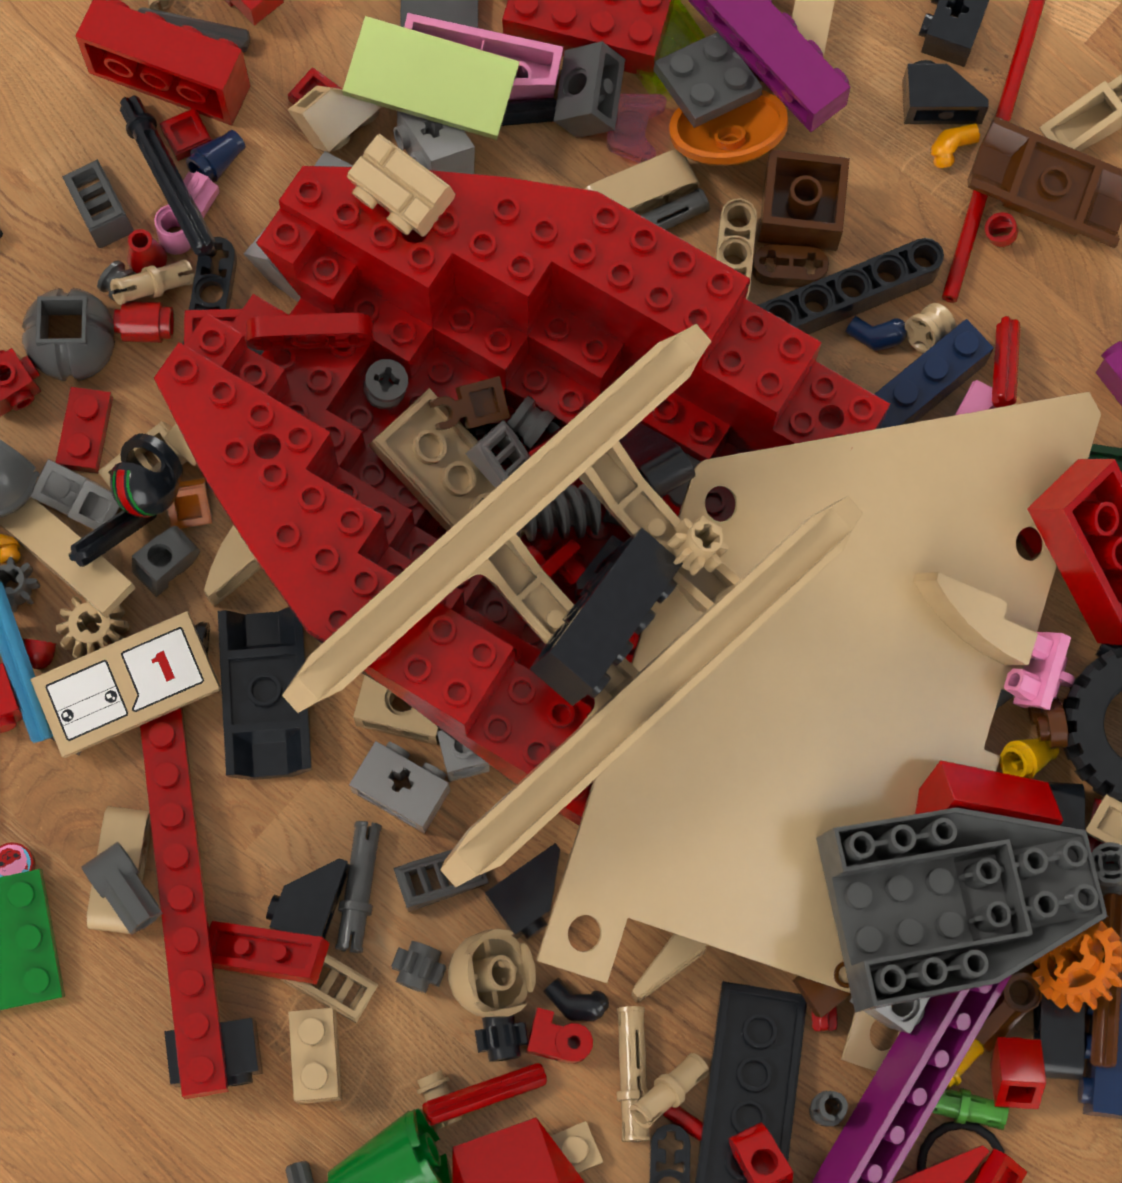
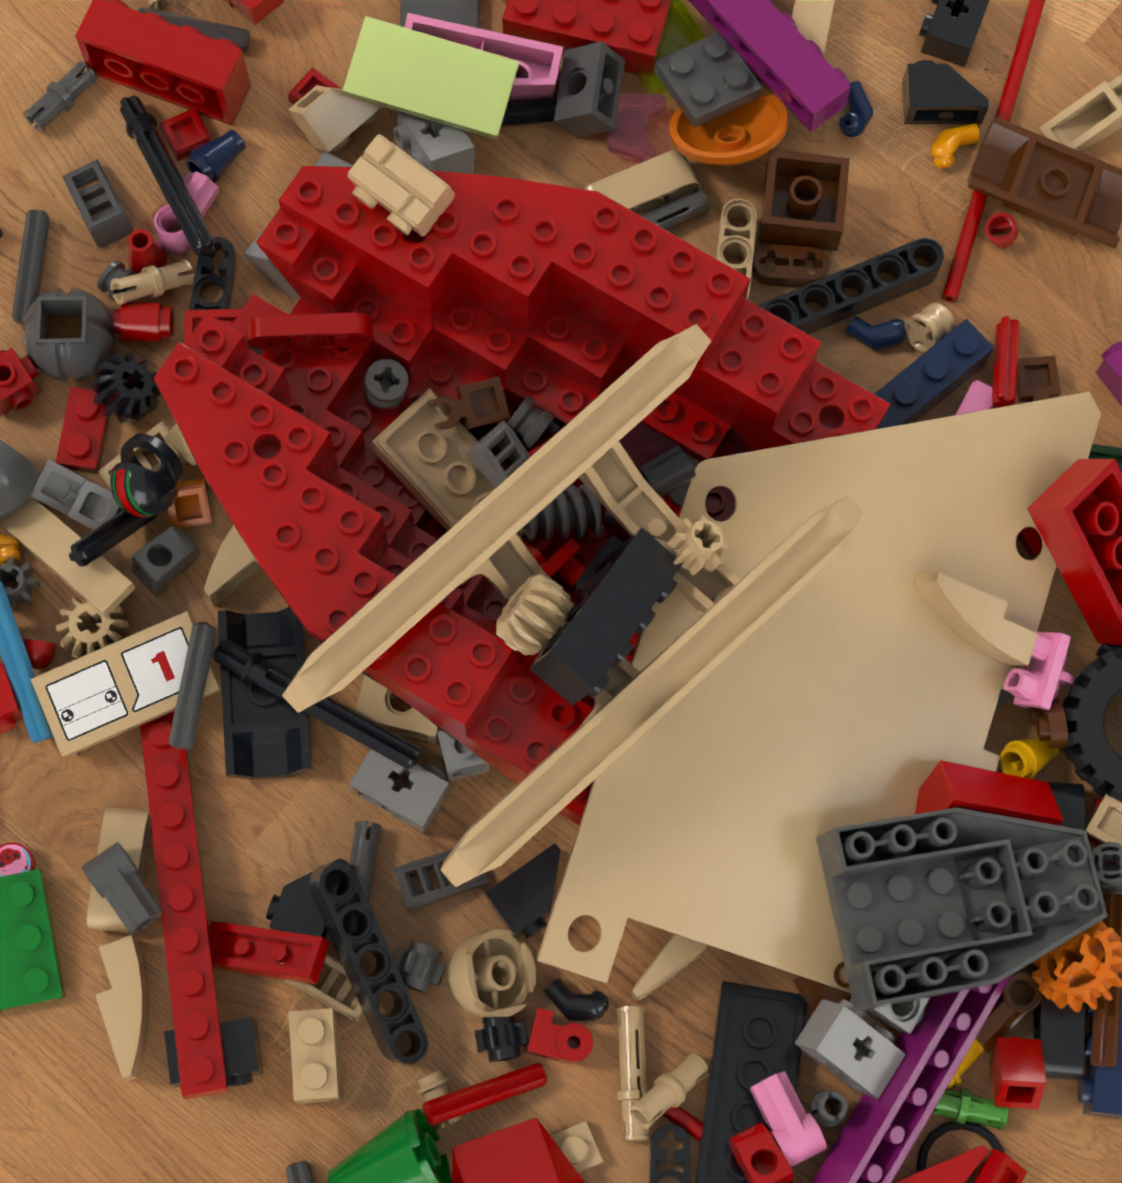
none -> dark grey axle [12,209,50,324]
none -> dark grey pin [23,61,97,132]
none -> black gear [89,352,161,424]
none -> tan slope [95,935,149,1081]
none -> dark grey axle [168,623,217,750]
none -> black axle [214,639,421,769]
none -> black beam [309,863,429,1064]
none -> tan gear [496,574,571,656]
none -> bright pink piece [750,1071,827,1167]
none -> light grey brick [795,999,906,1099]
none -> dark blue arm [839,81,873,137]
none -> reddish brown plate [1017,355,1061,402]

